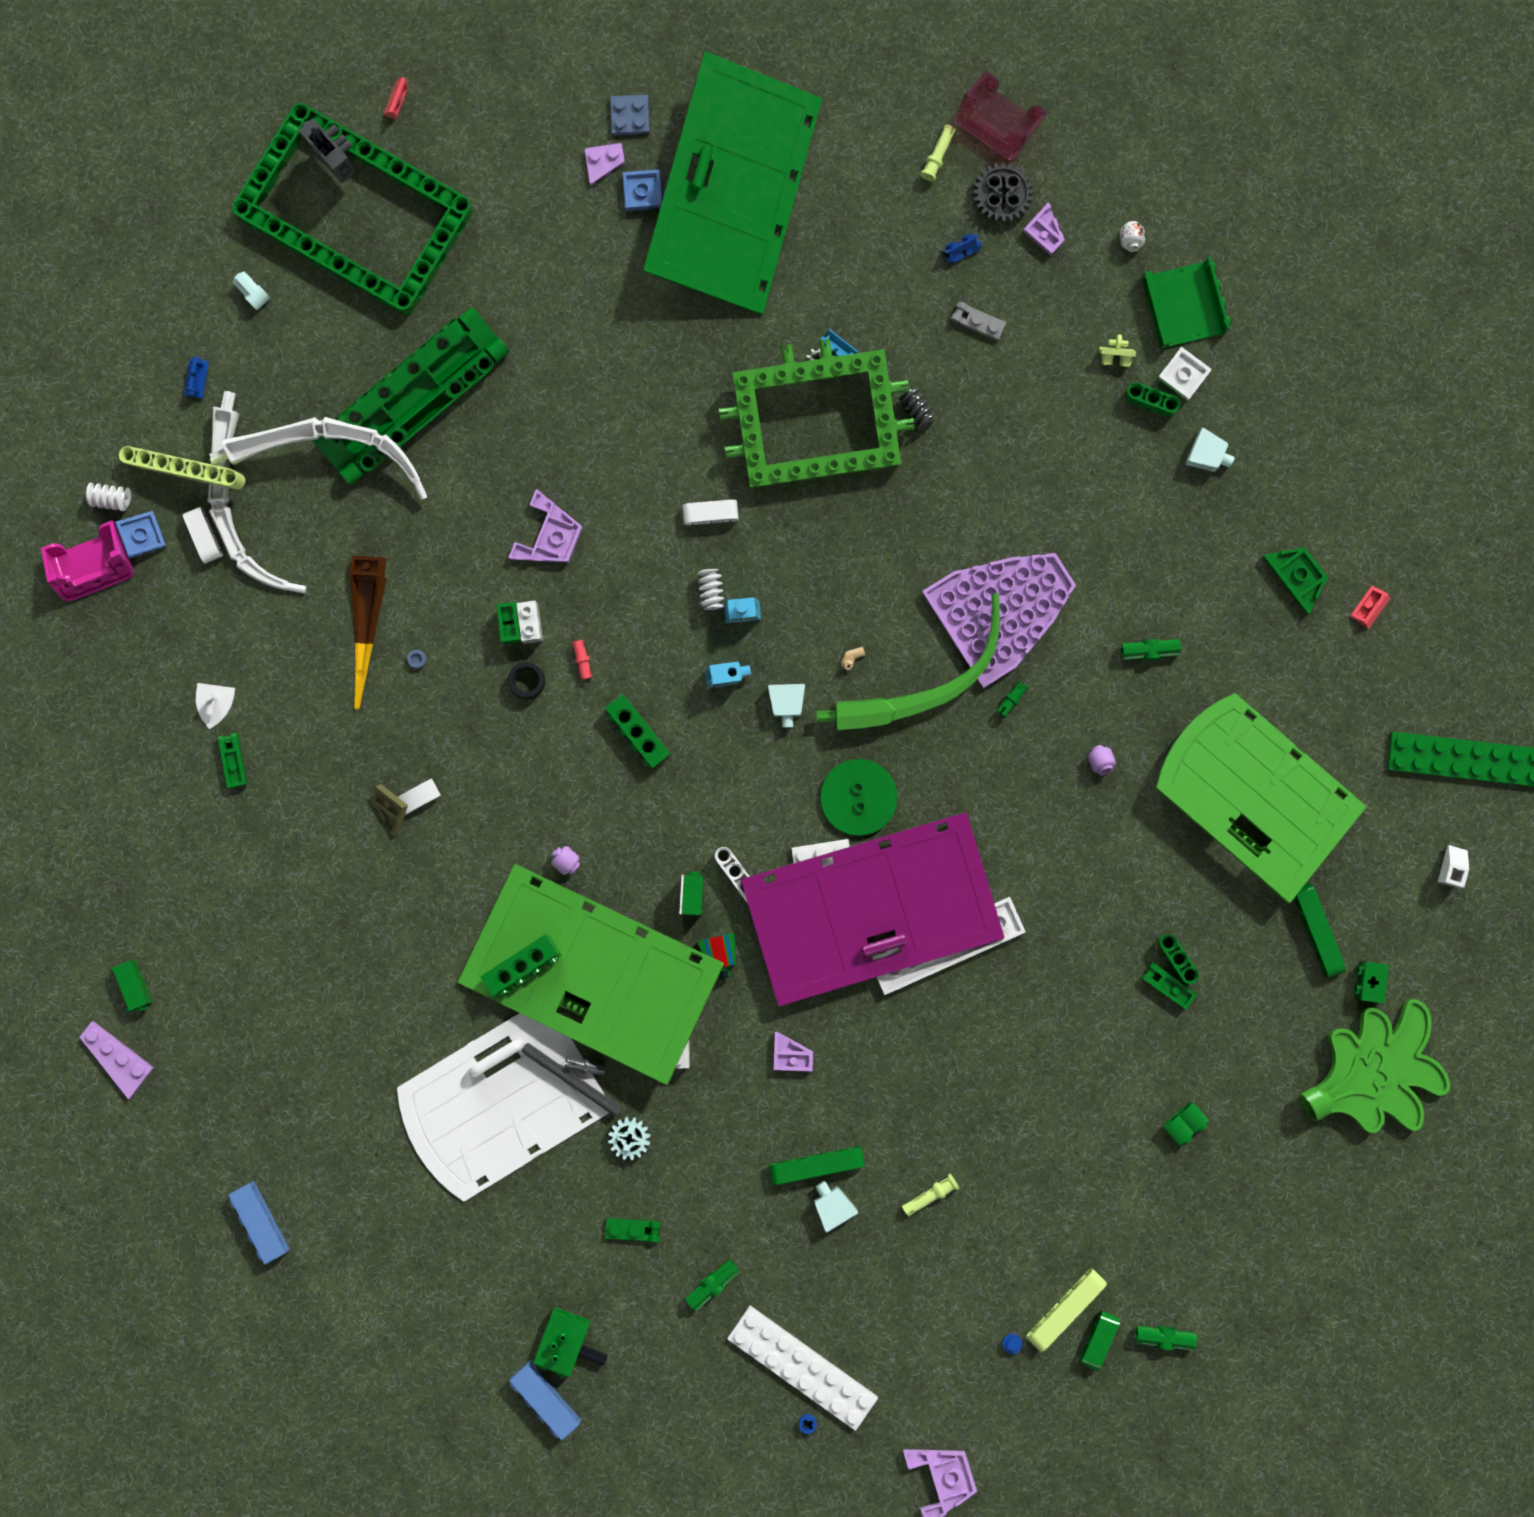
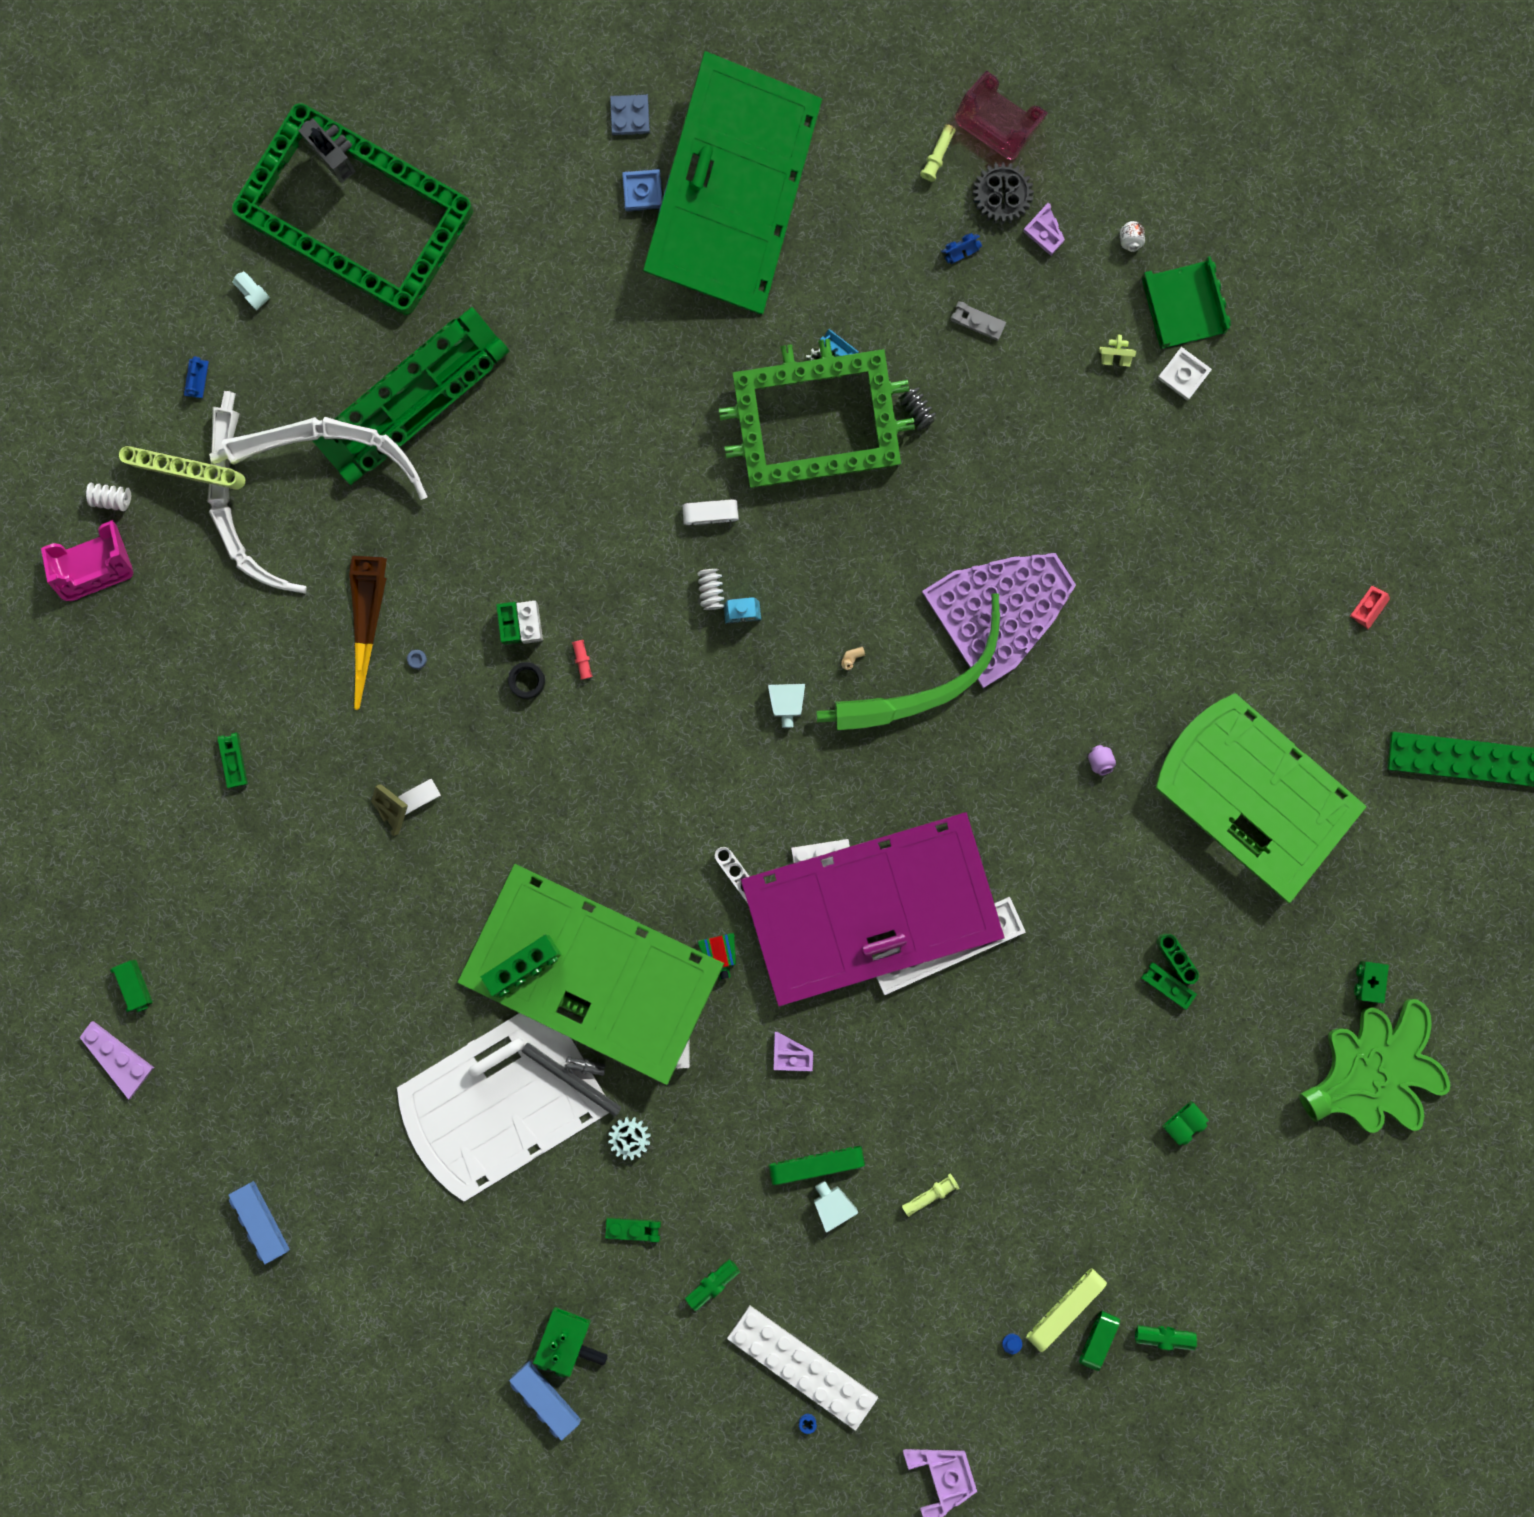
medium blue plate [115,511,166,559] -> none
white beam [183,506,223,564] -> none
white shield [196,683,235,729] -> none
coral slope [383,77,409,119] -> none
lavender wing [508,489,583,563] -> none
lavender head [551,846,580,875] -> none
lavender wing [585,143,625,186] -> none
green brick [605,694,671,769] -> none
green piece [679,871,705,915] -> none
medium azure torso [705,662,751,689] -> none
green plate [820,759,897,836] -> none
green pin [996,681,1028,718] -> none
green piece [1120,639,1181,660] -> none
green beam [1124,382,1180,417] -> none
light aqua torso [1185,428,1235,472] -> none
green wing [1262,547,1328,615] -> none
green beam [1294,883,1346,979] -> none
white slope [1438,845,1469,888] -> none

